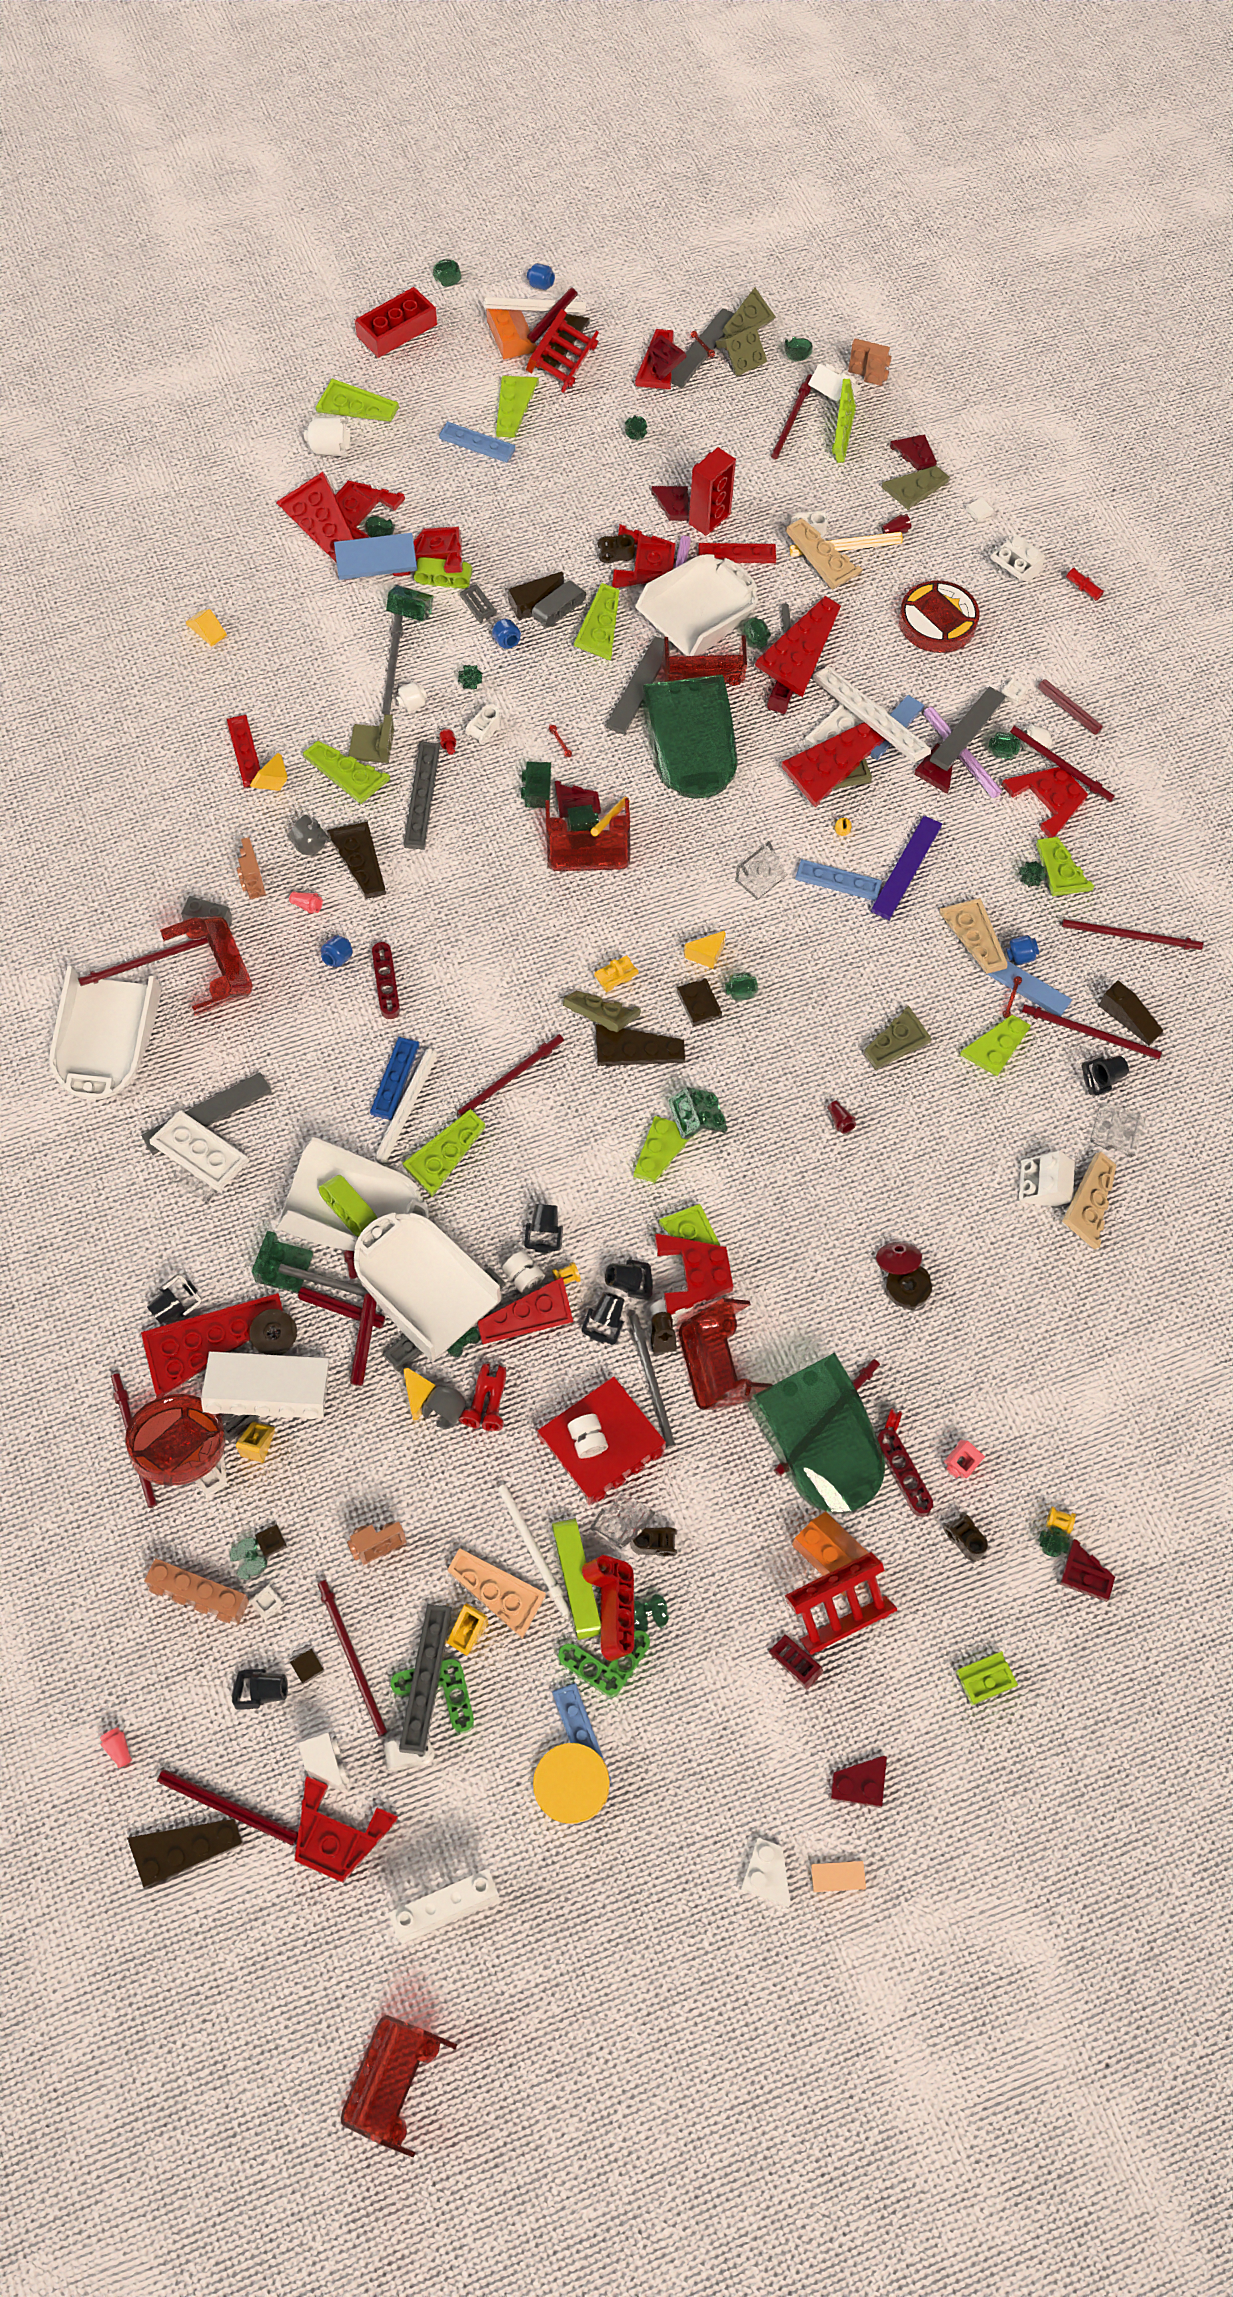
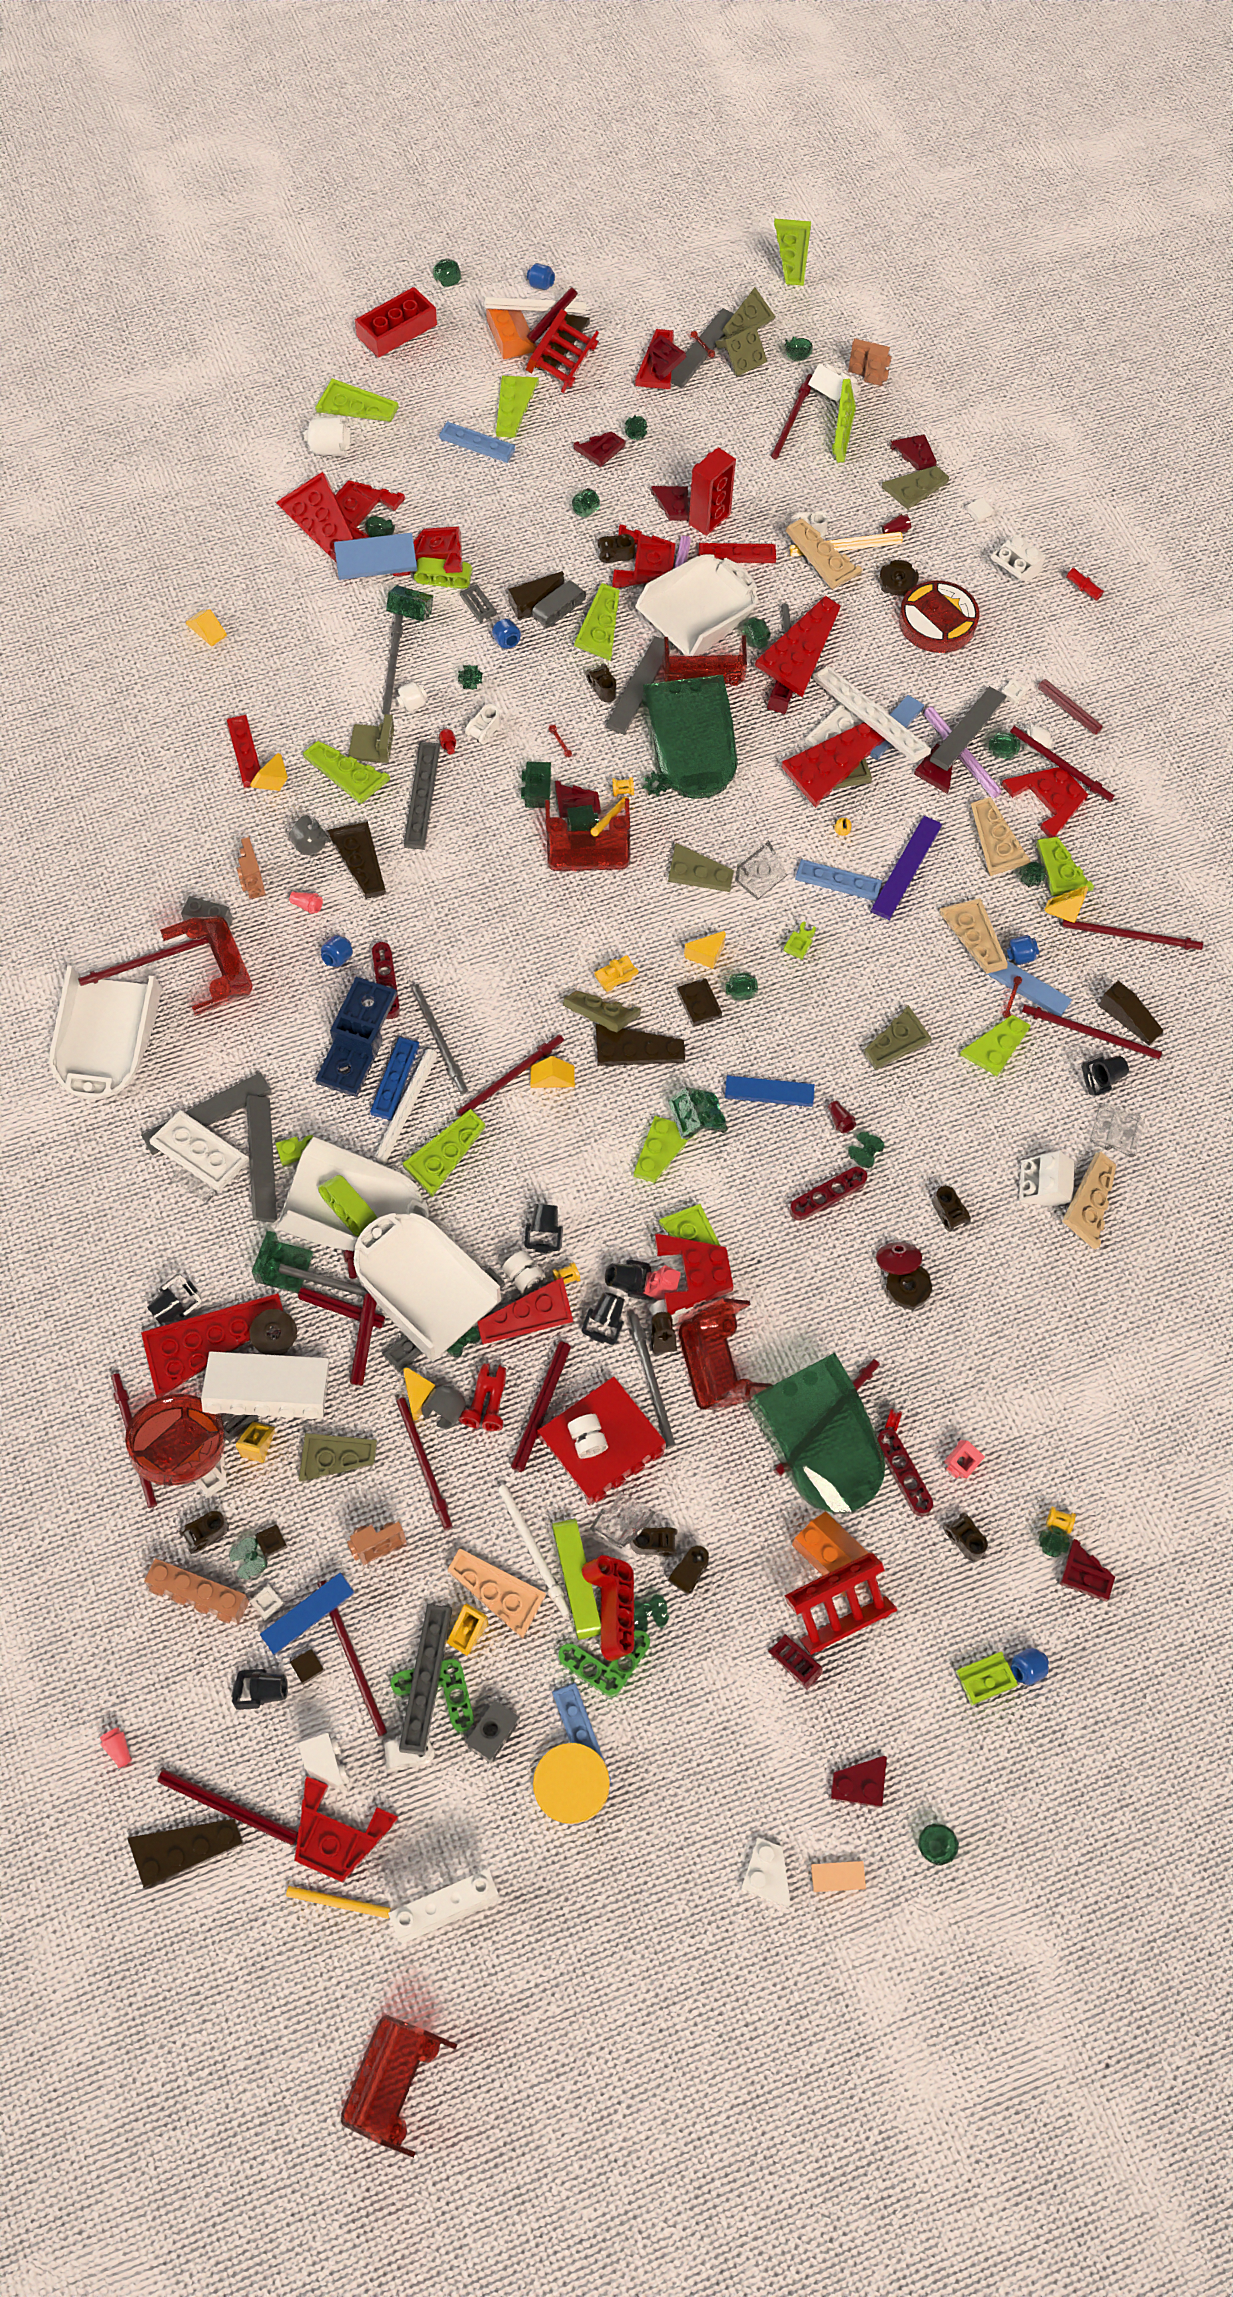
none -> dark brown piece [179,1511,229,1554]
none -> dark grey tile [246,1095,277,1223]
none -> blue tile [260,1572,356,1655]
none -> lime plate [275,1135,314,1166]
none -> yellow bar [286,1886,391,1919]
none -> olive wing [299,1433,378,1482]
none -> dark blue bracket [315,976,397,1097]
none -> dark red bar [396,1397,453,1531]
none -> flat silver bar [411,984,468,1094]
none -> dark grey brick [464,1700,520,1764]
none -> dark red axle [511,1341,571,1473]
none -> yellow slope [531,1056,575,1088]
none -> clear green head [572,488,600,518]
none -> dark red wing [573,431,626,467]
none -> dark brown piece [585,663,617,703]
none -> yellow bush [612,777,634,797]
none -> clear green gear [643,770,669,797]
none -> coral brick [643,1265,681,1300]
none -> olive wing [668,843,734,892]
none -> dark brown piece [668,1545,709,1595]
none -> blue tile [725,1075,815,1107]
none -> lime wing [774,218,811,286]
none -> lime plate [783,922,816,960]
none -> dark red beam [790,1167,867,1221]
none -> clear green piece [848,1132,885,1169]
none -> dark brown plate [879,560,919,597]
none -> clear green hair [918,1823,959,1866]
none -> dark brown piece [932,1185,971,1232]
none -> tan wing [971,797,1031,876]
none -> blue head [1011,1647,1049,1686]
none -> yellow slope [1044,885,1088,923]

